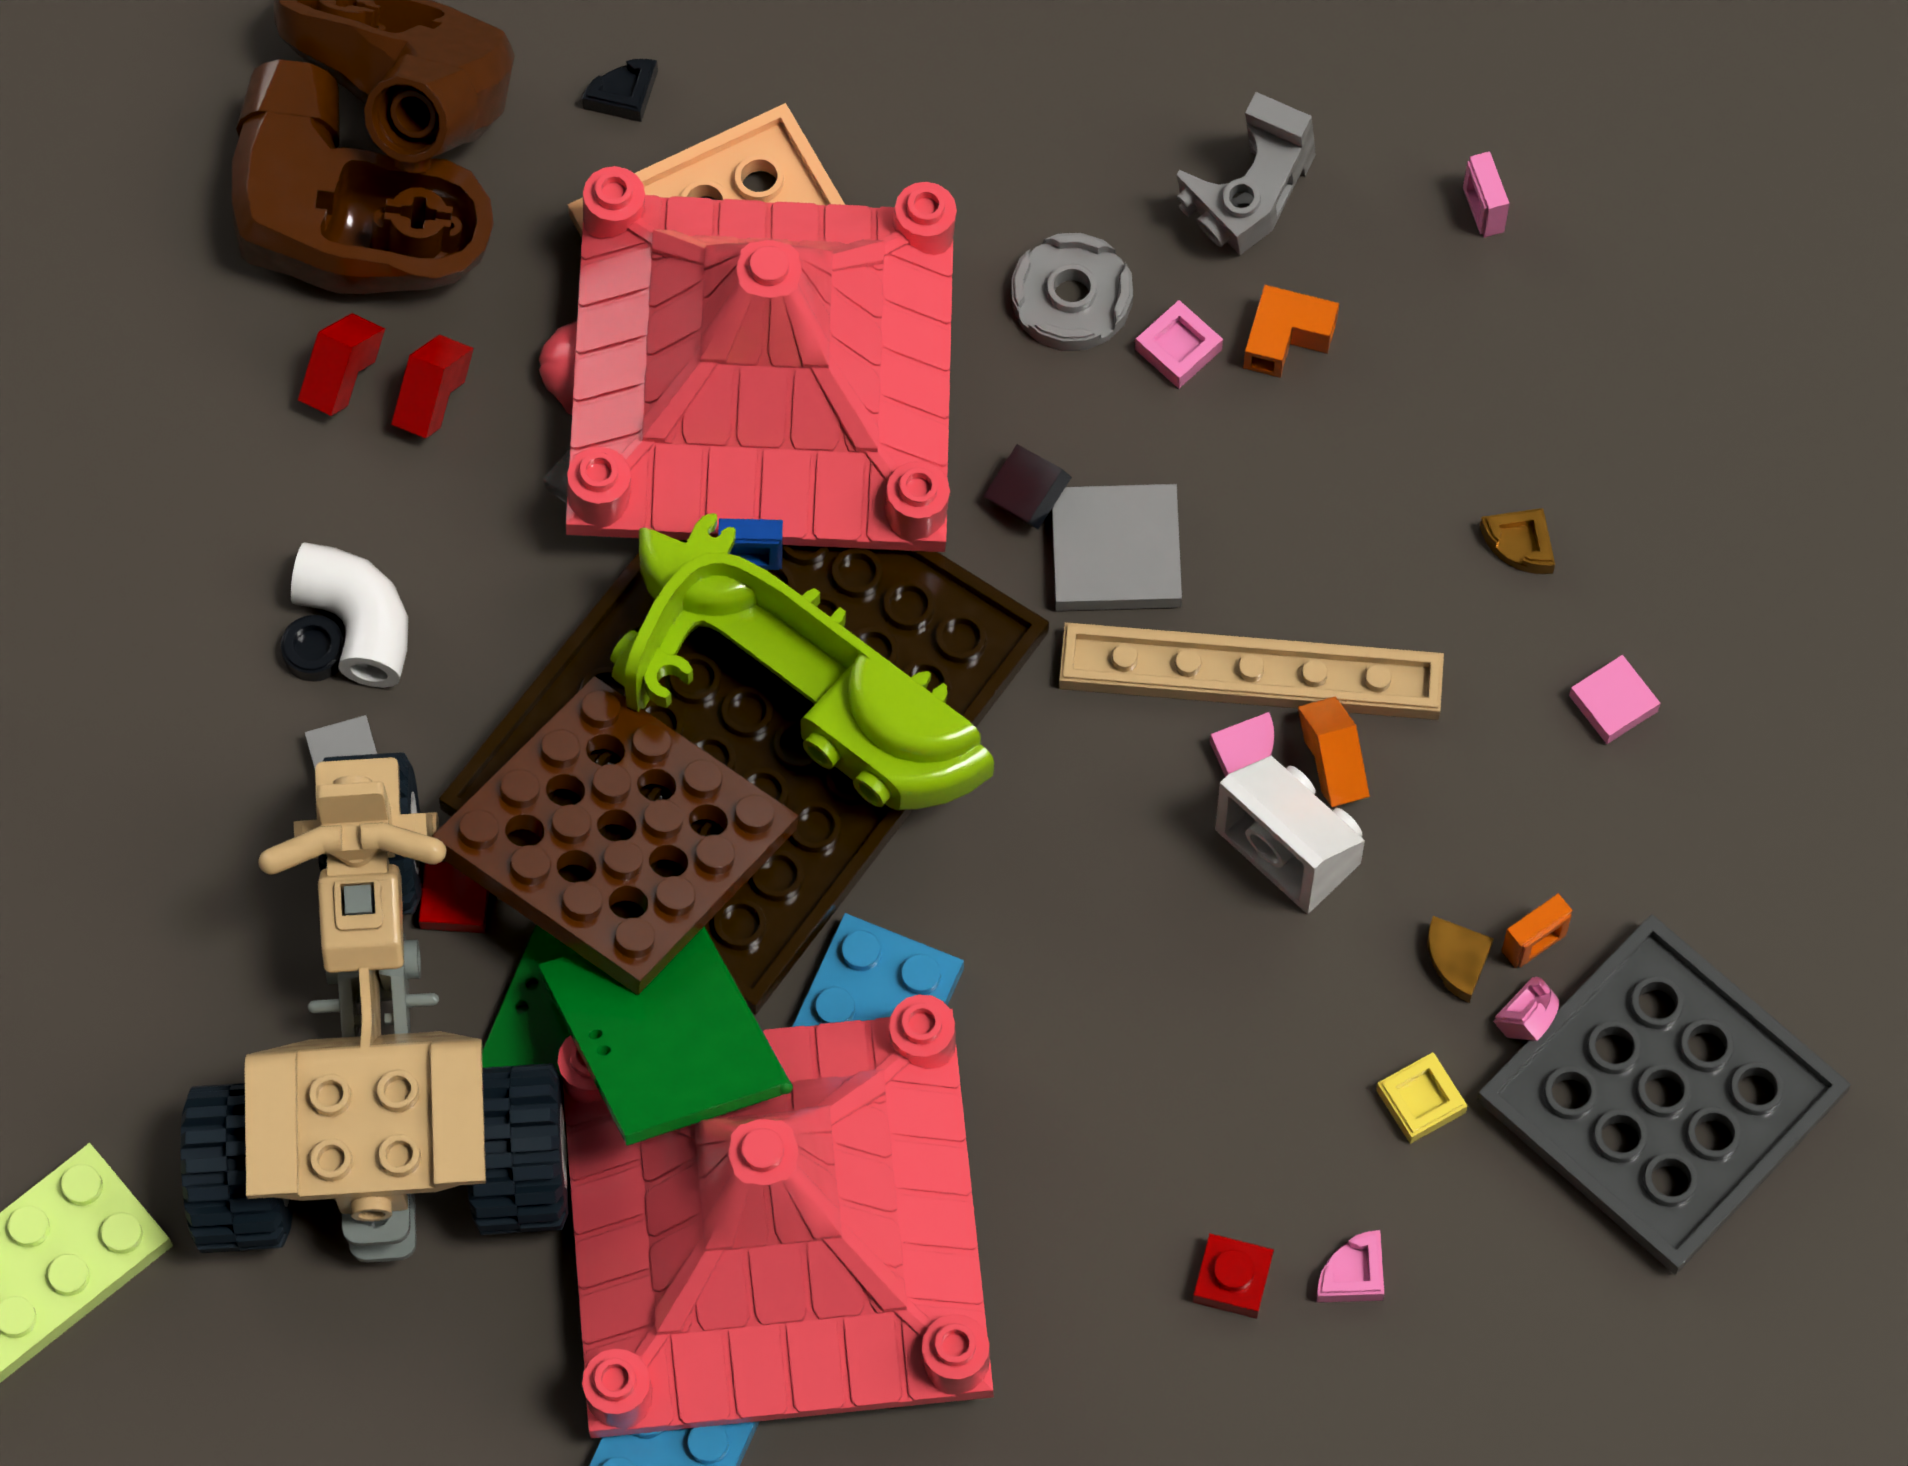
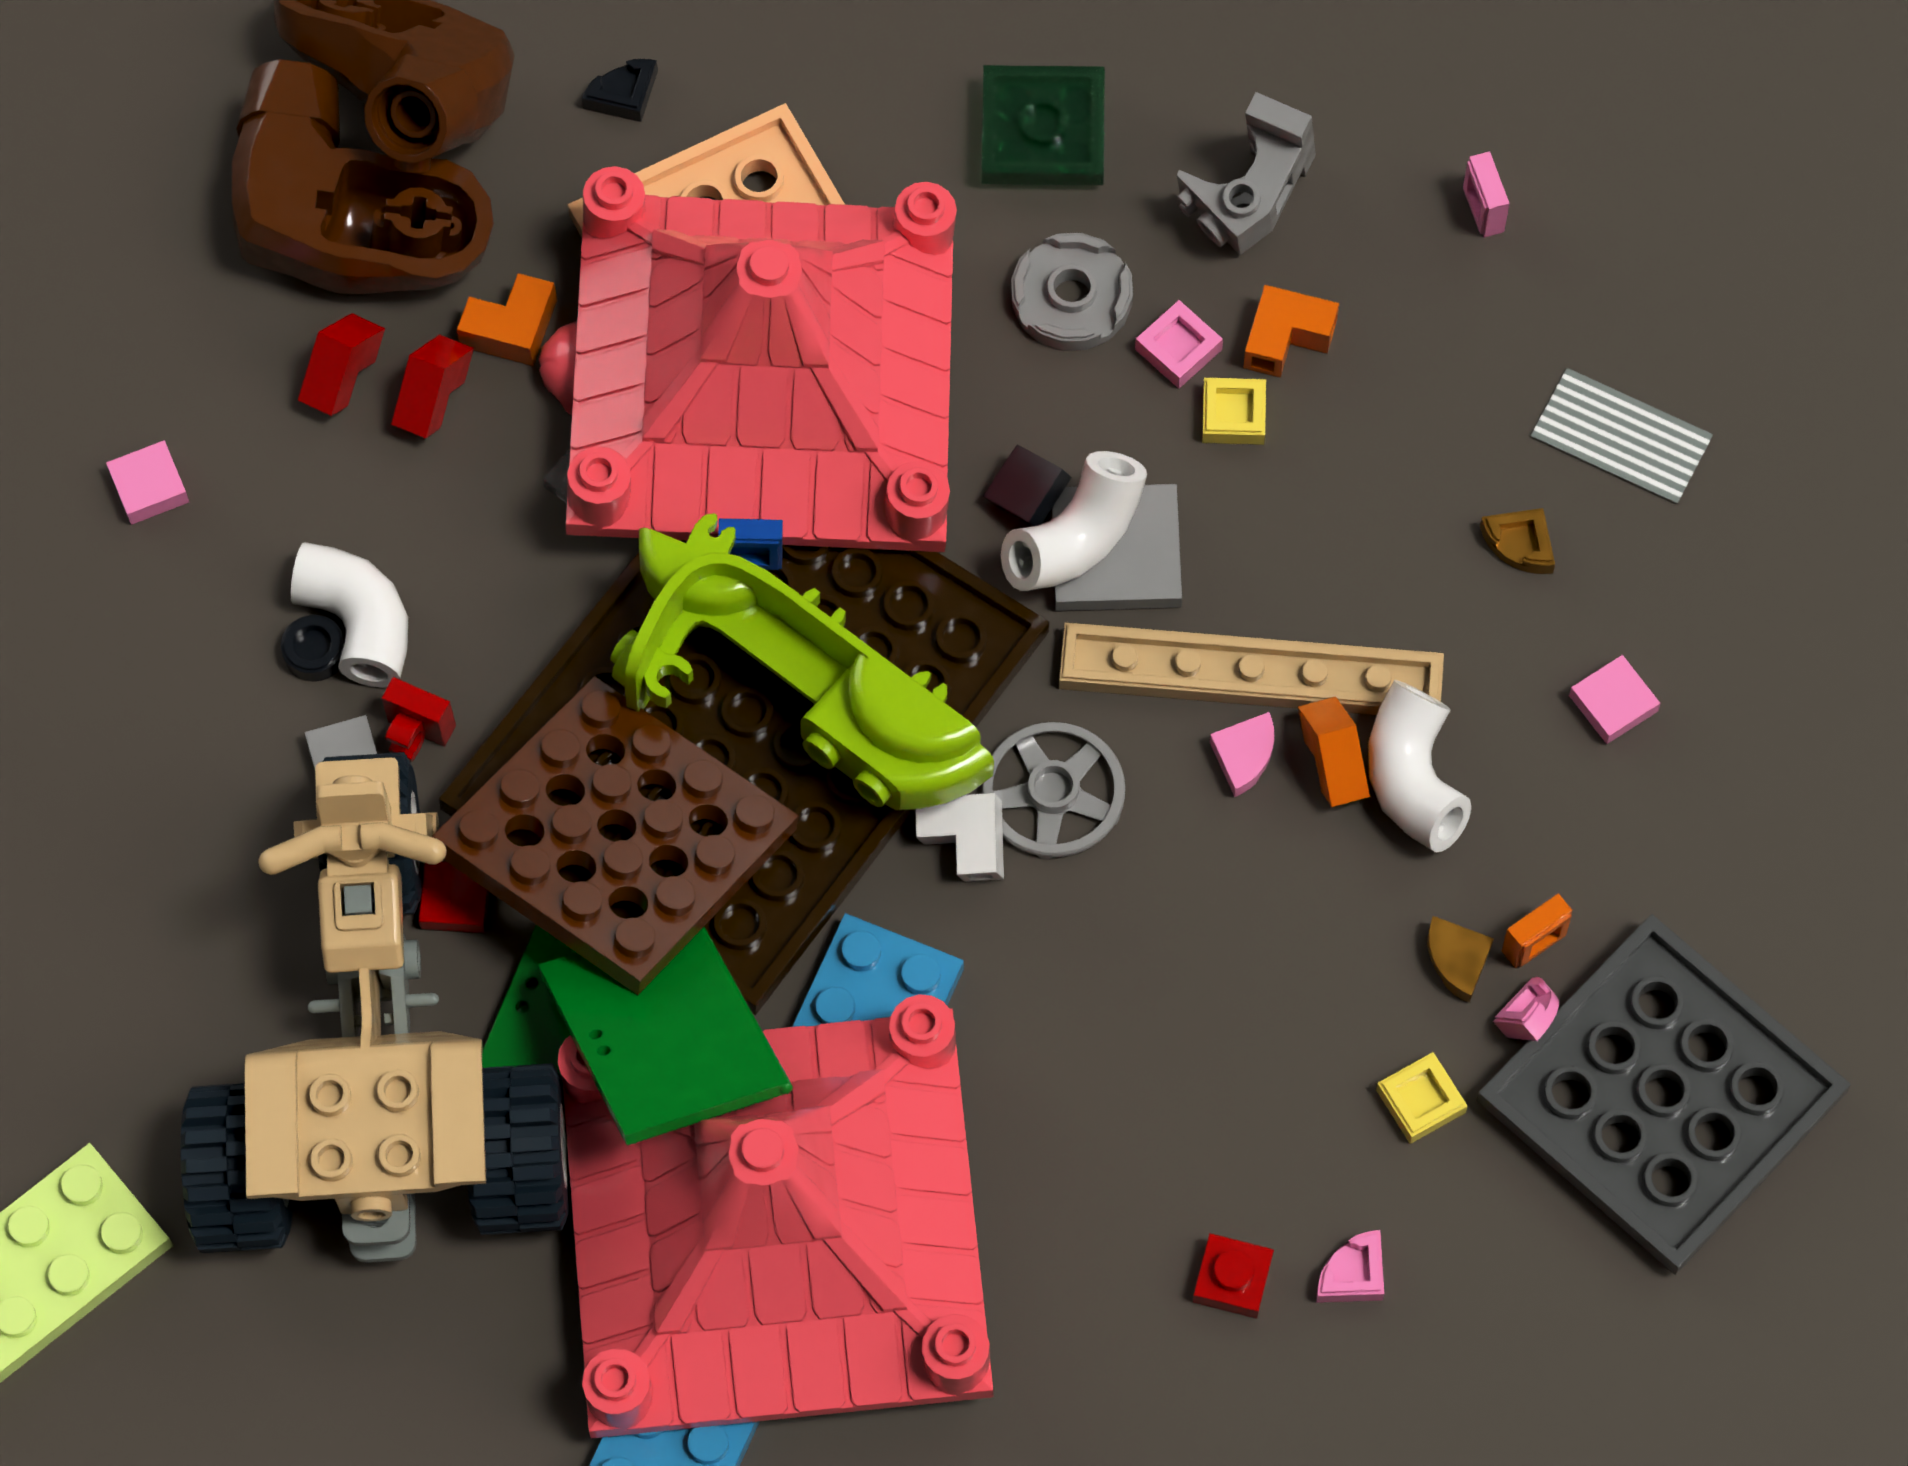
white slope [1215,756,1365,914] -> none
none -> bright pink tile [106,440,189,525]
none -> red tile [381,677,456,762]
none -> orange piece [457,273,557,366]
none -> white piece [916,793,1004,882]
none -> clear green plate [982,65,1105,186]
none -> light grey wheel [982,722,1125,860]
none -> white cylinder [1001,451,1147,591]
none -> light yellow tile [1202,378,1266,445]
none -> white cylinder [1368,680,1471,852]
none -> light grey sticker [1530,368,1713,504]

